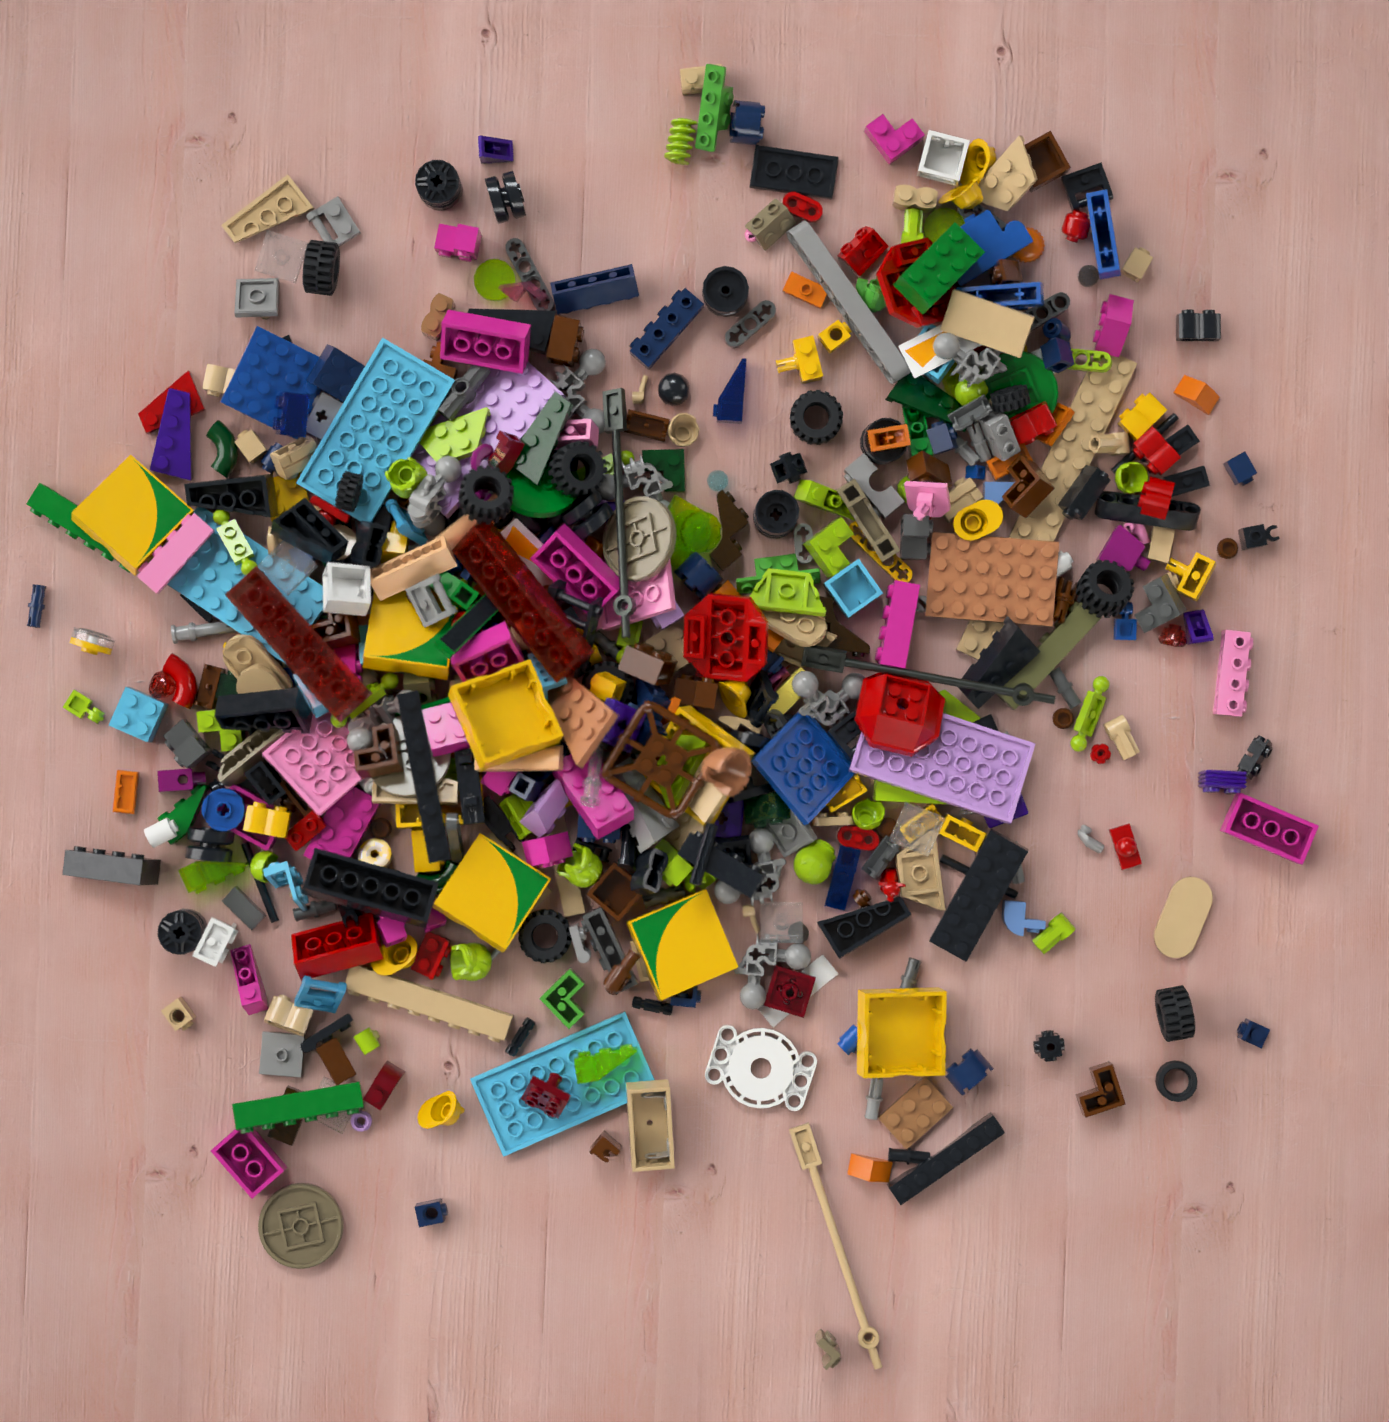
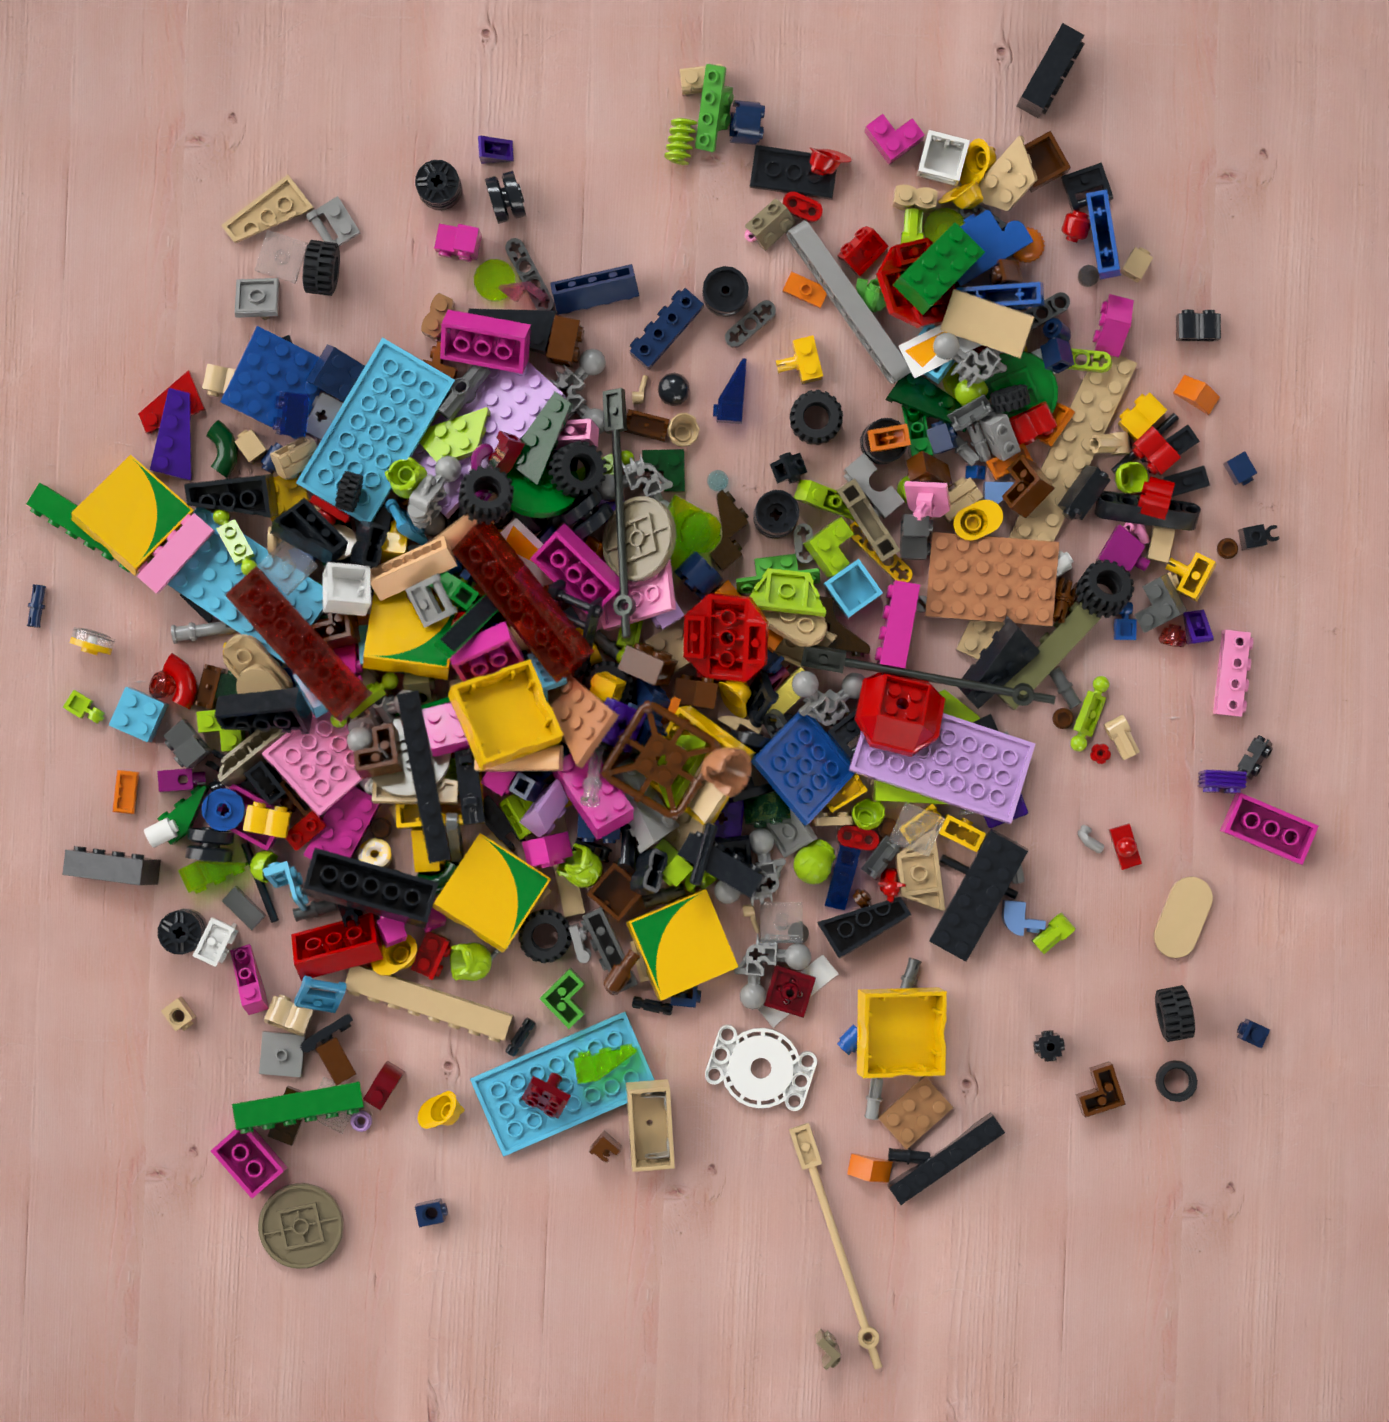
lime piece [353,1027,380,1055] -> none
yellow brick [817,319,851,354] -> none
dark blue brick [945,1049,994,1096] -> none
none -> red piece [810,147,852,176]
none -> black brick [1016,23,1085,118]

